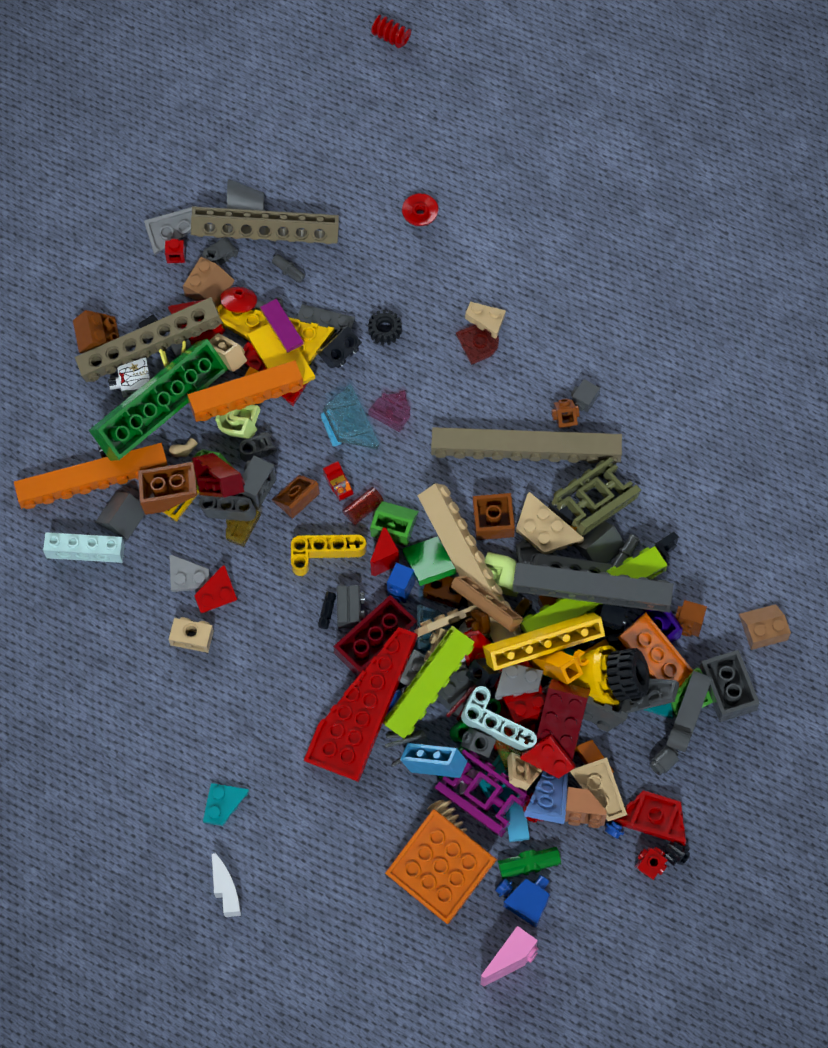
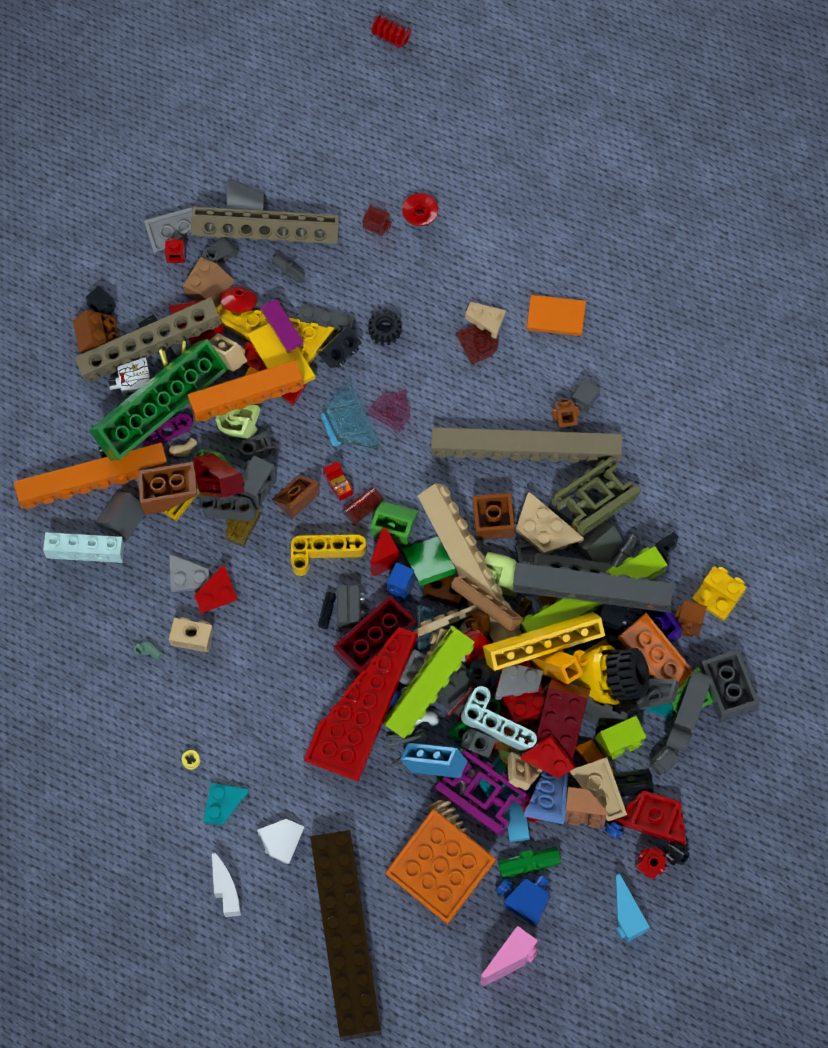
medium nougat slope [739,604,791,650] -> none
none -> black brick [85,285,116,315]
none -> sand green arm [133,642,163,661]
none -> magenta beam [142,414,193,447]
none -> light yellow bush [182,750,200,770]
none -> white slope [257,819,304,864]
none -> dark brown brick [310,830,381,1041]
none -> clear red brick [362,206,392,236]
none -> white arm [414,711,439,727]
none -> orange tile [527,295,586,336]
none -> lime brick [595,716,647,760]
none -> black slope [613,770,653,797]
none -> medium azure slope [615,874,650,942]
none -> yellow plate [691,566,747,621]

